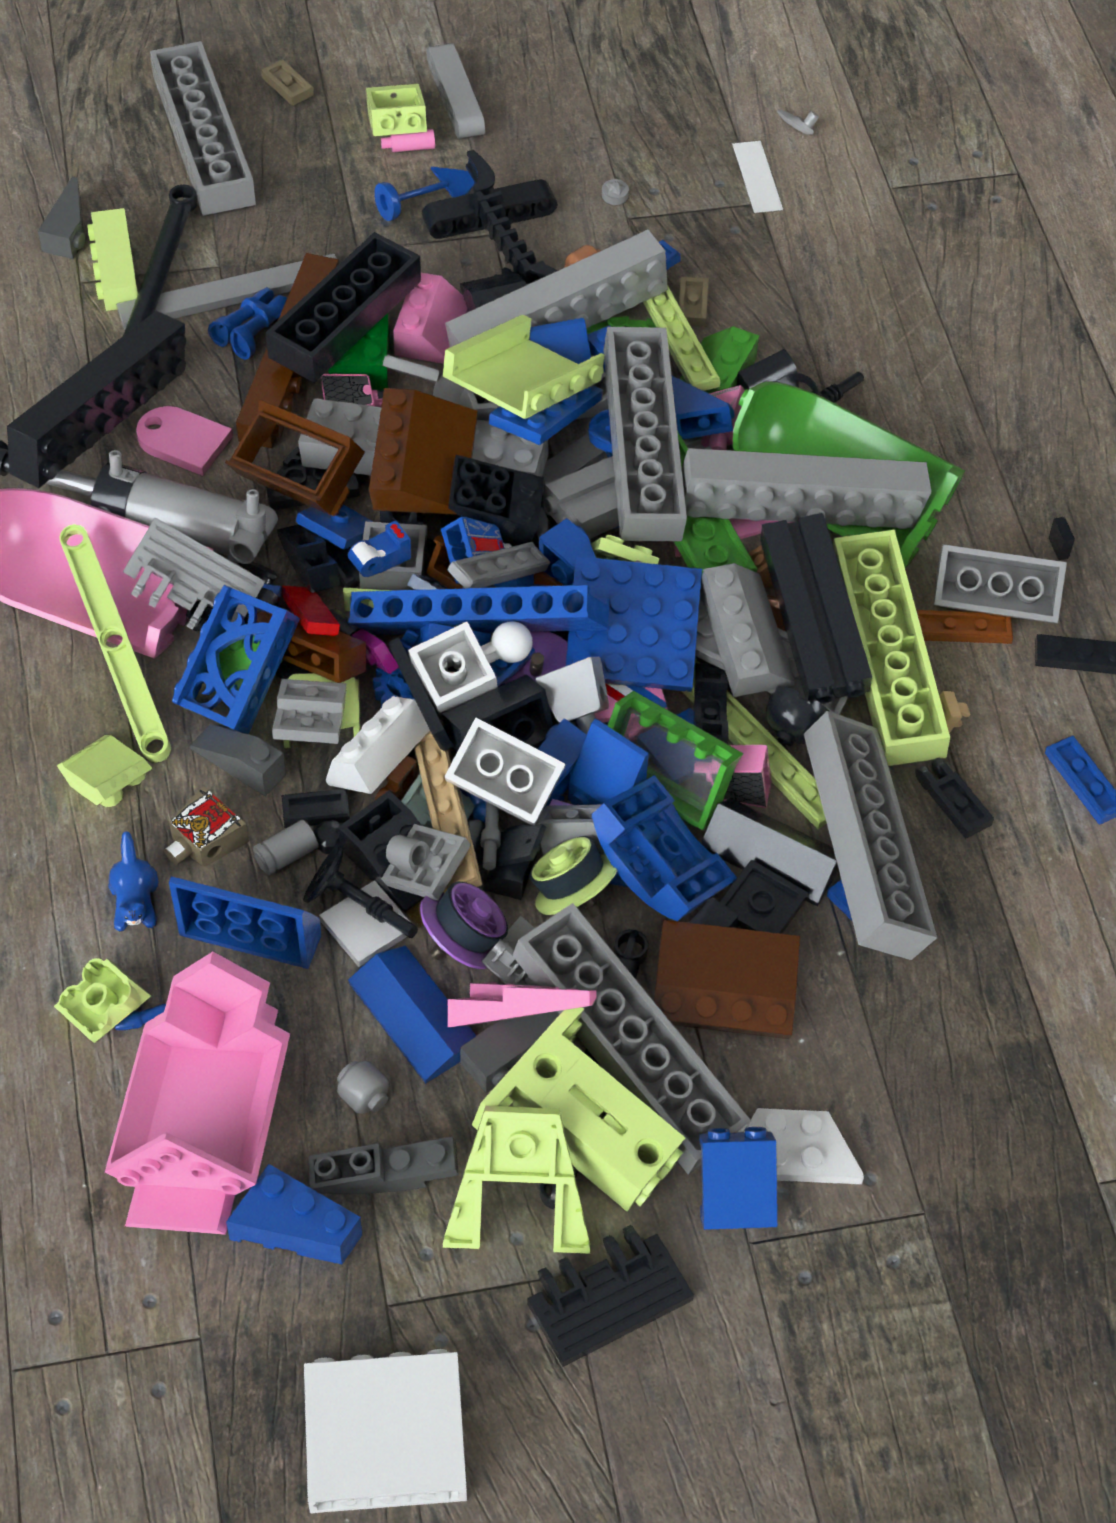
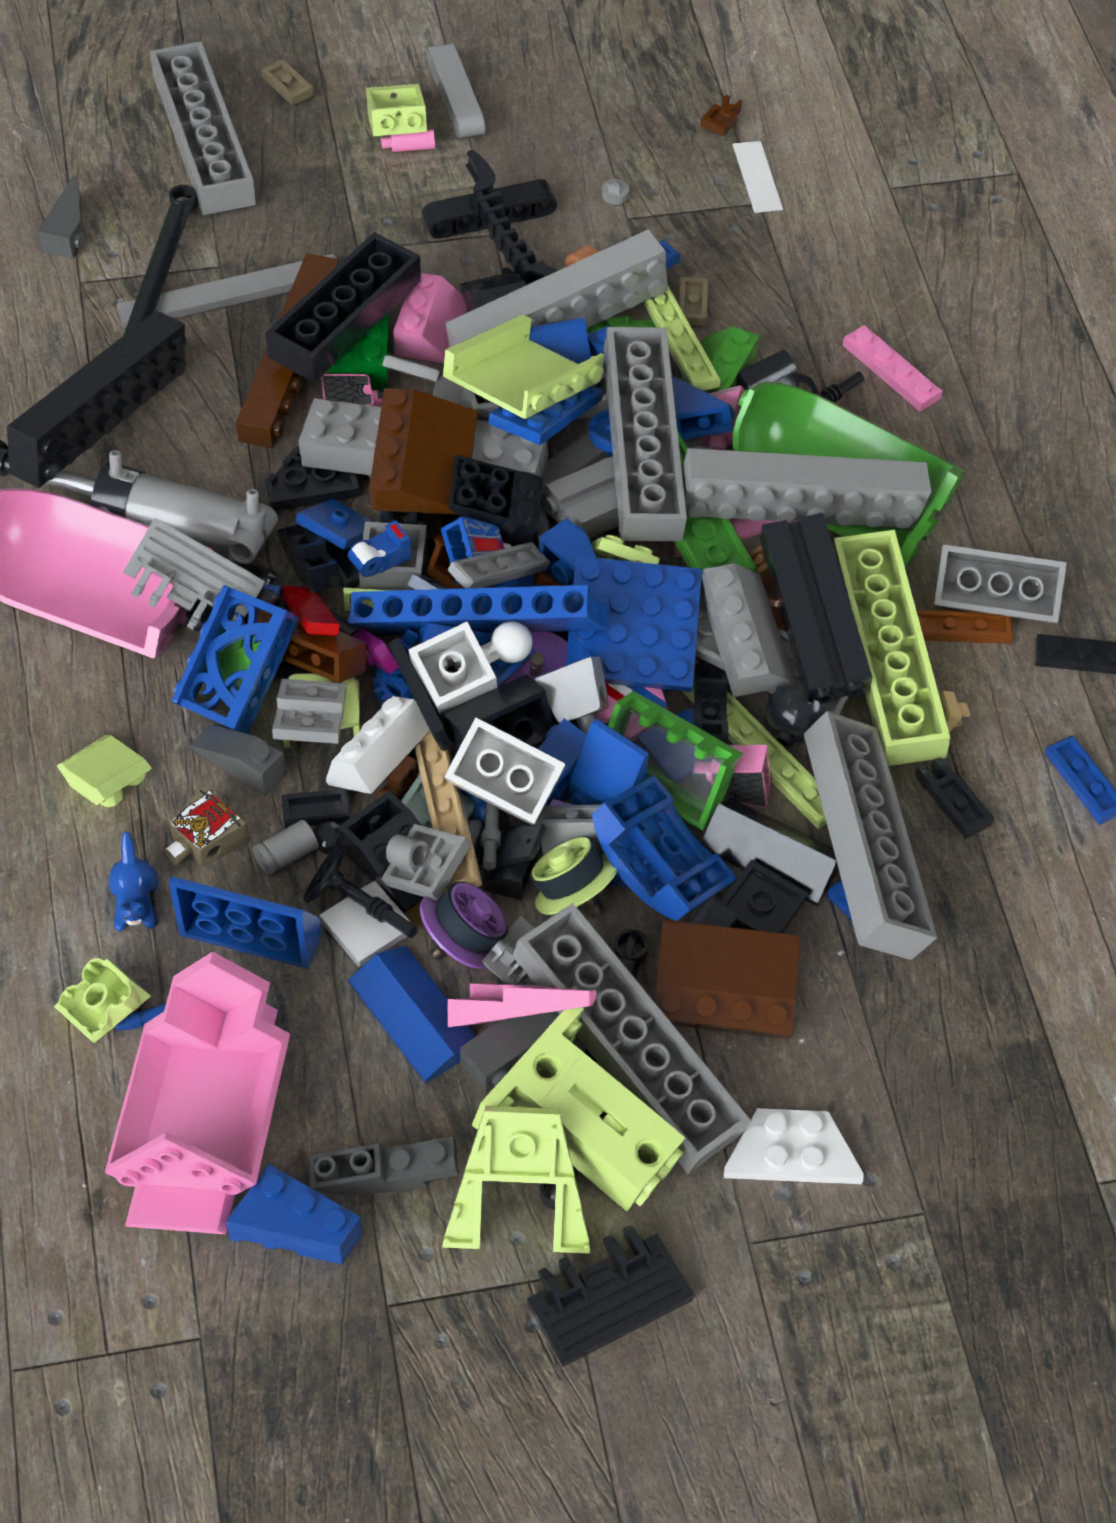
yellowish green beam [59,524,171,763] -> none
yellowish green brick [87,208,138,311] -> none
bright pink tile [136,406,233,476] -> none
blue piece [208,287,287,360] -> none
reddish brown piece [225,399,365,516] -> none
white panel [304,1349,467,1513] -> none
light grey head [337,1061,390,1114] -> none
blue piece [374,166,475,221] -> none
blue panel [699,1127,777,1230] -> none
light grey bar [777,110,819,135] -> none
black tile [1048,517,1075,561] -> none
none -> reddish brown plate [701,95,742,136]
none -> bright pink plate [842,325,943,412]

